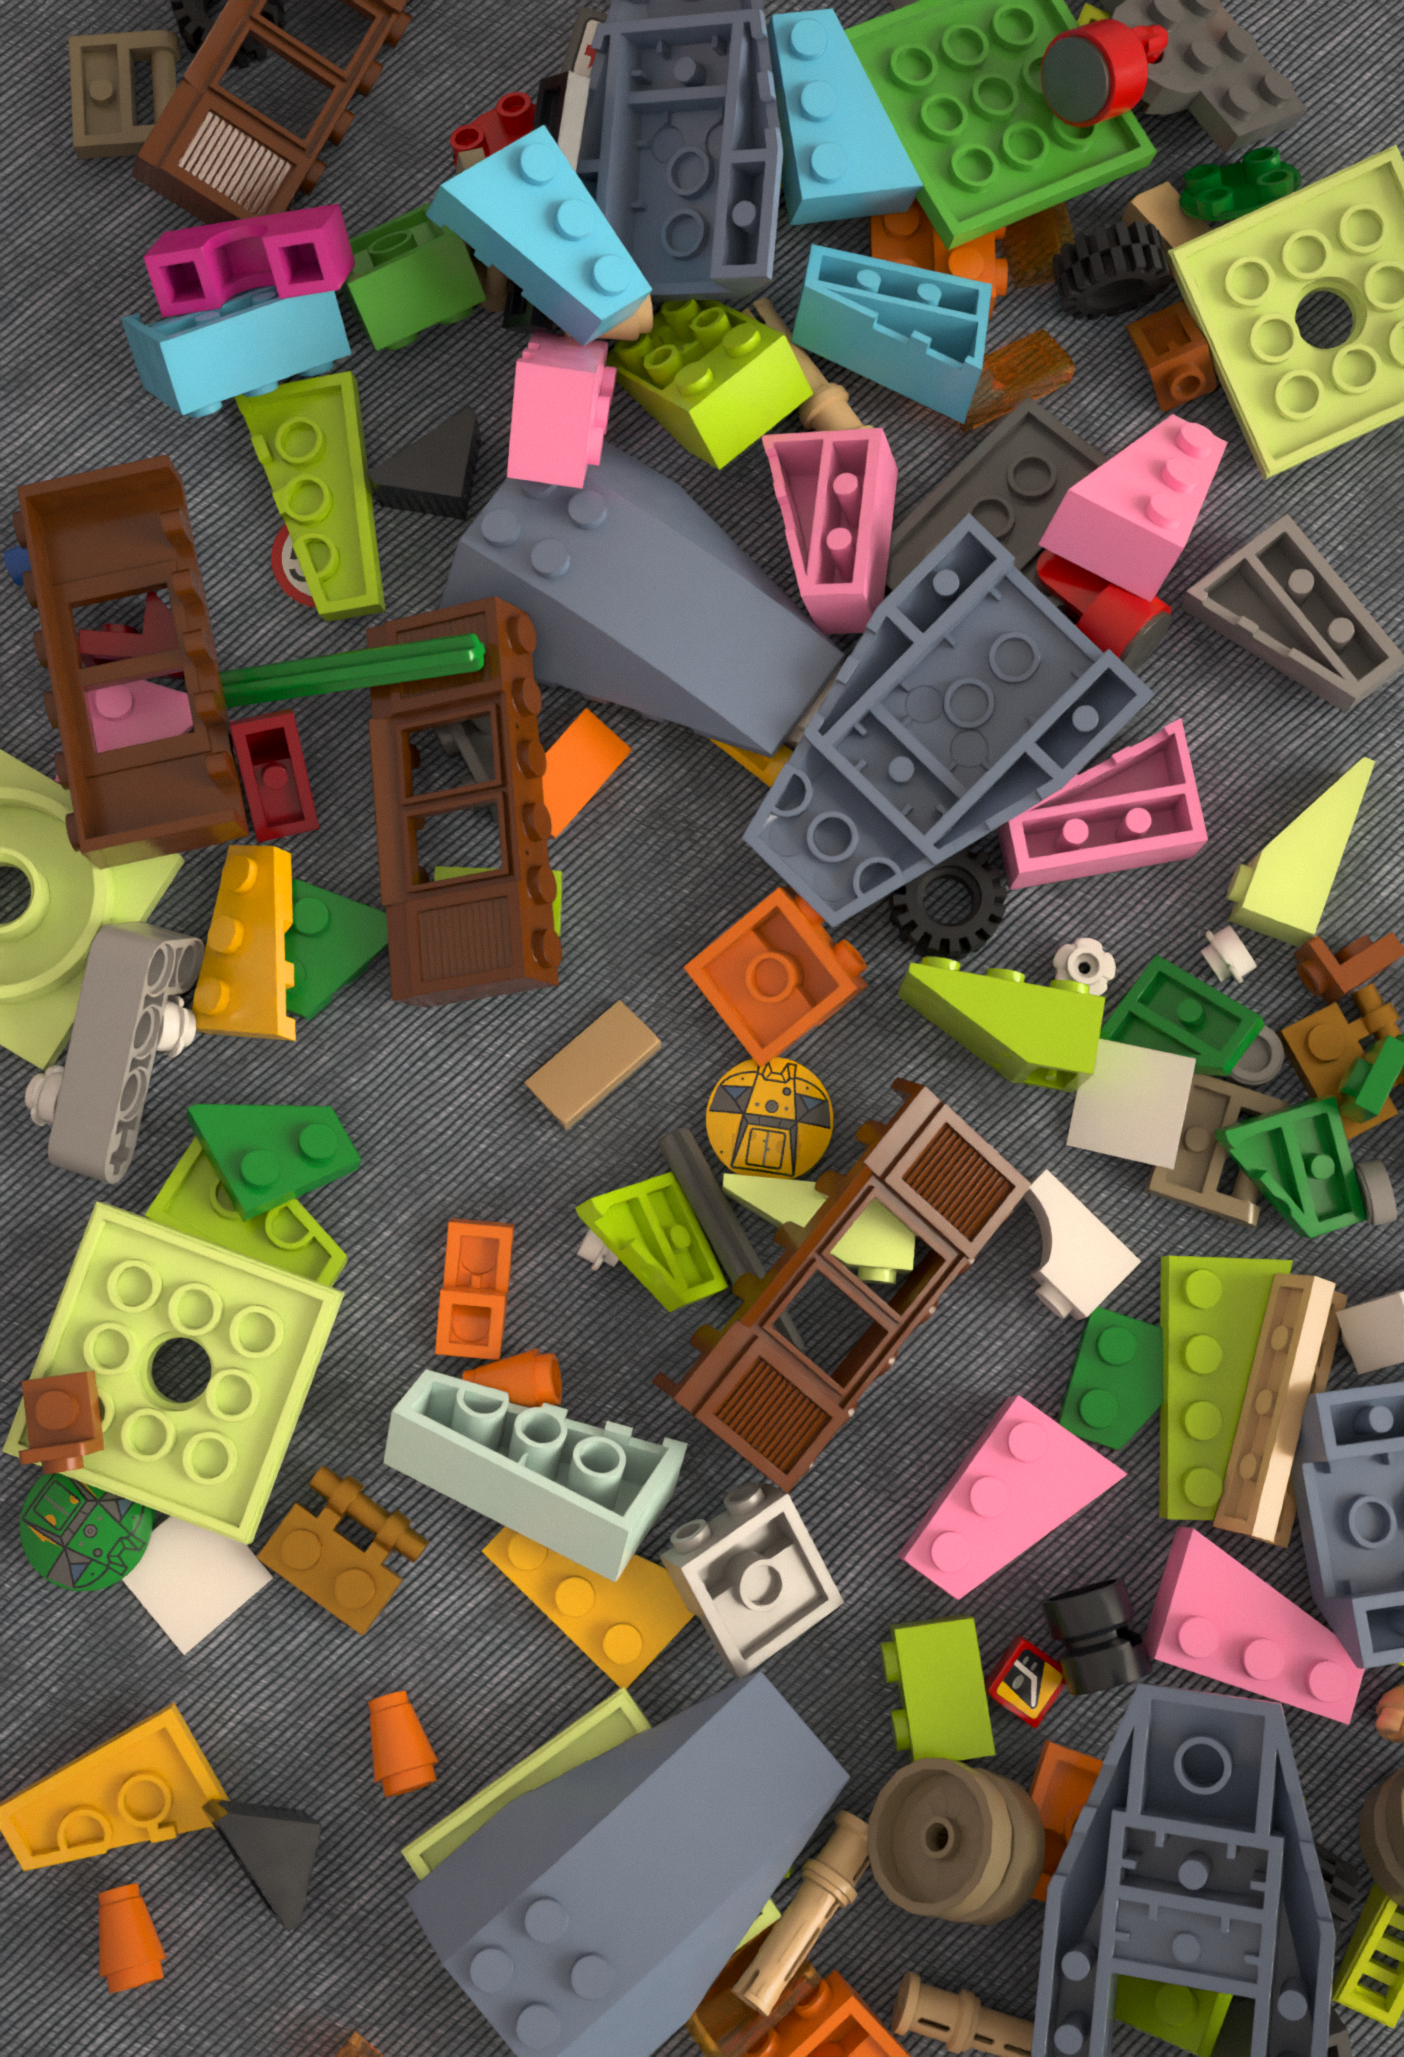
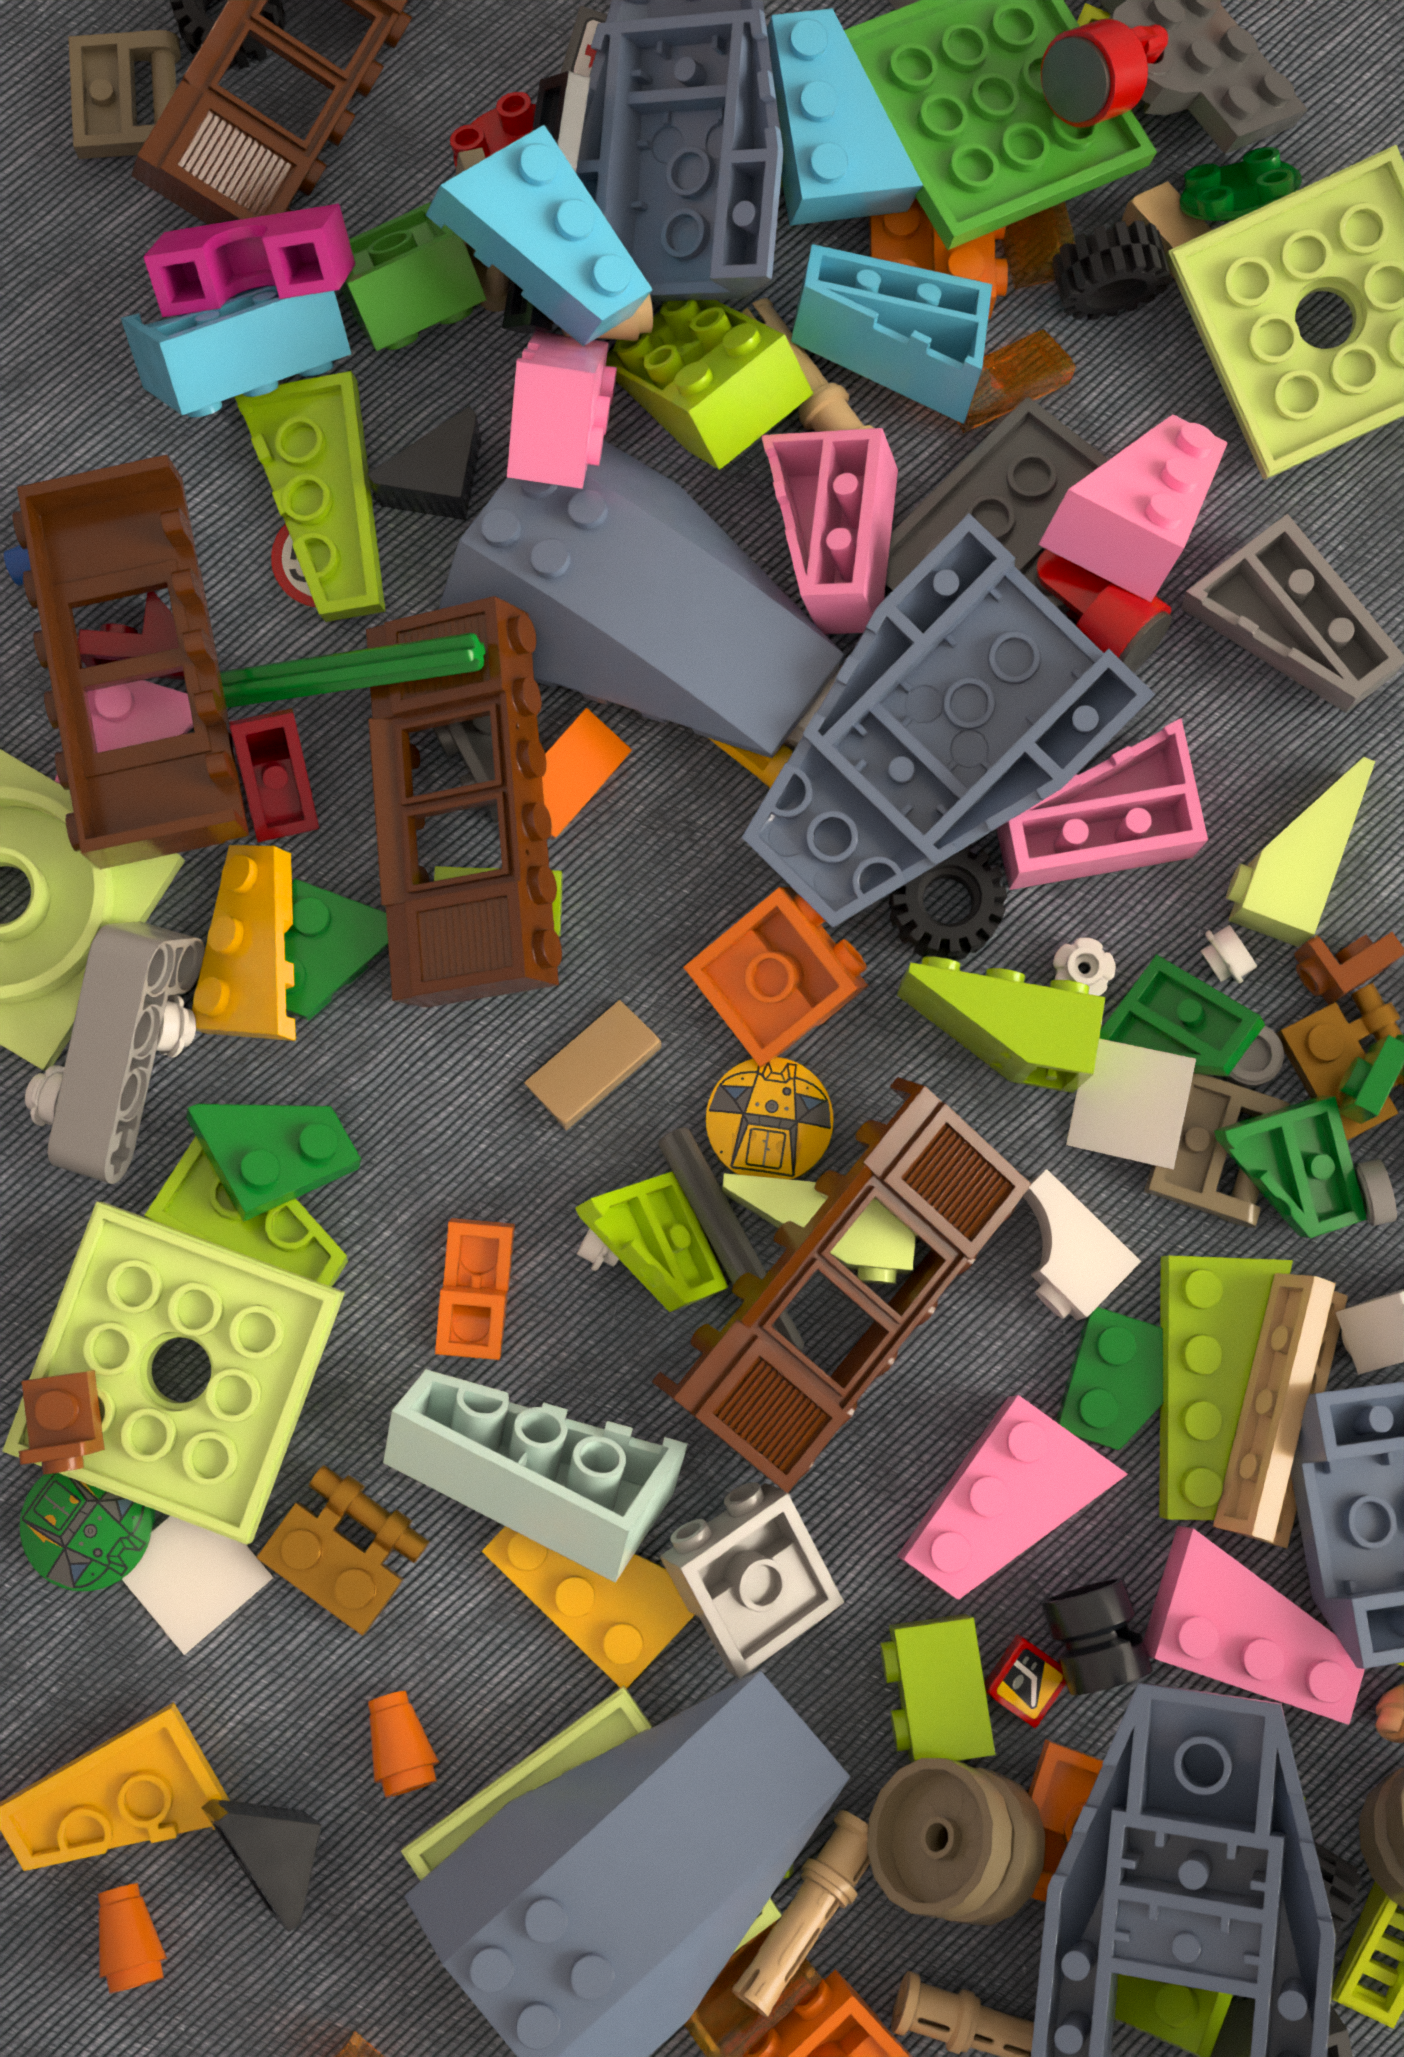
orange cone [462,1348,562,1408] -> none
dark orange bracket [1126,301,1217,411] -> none

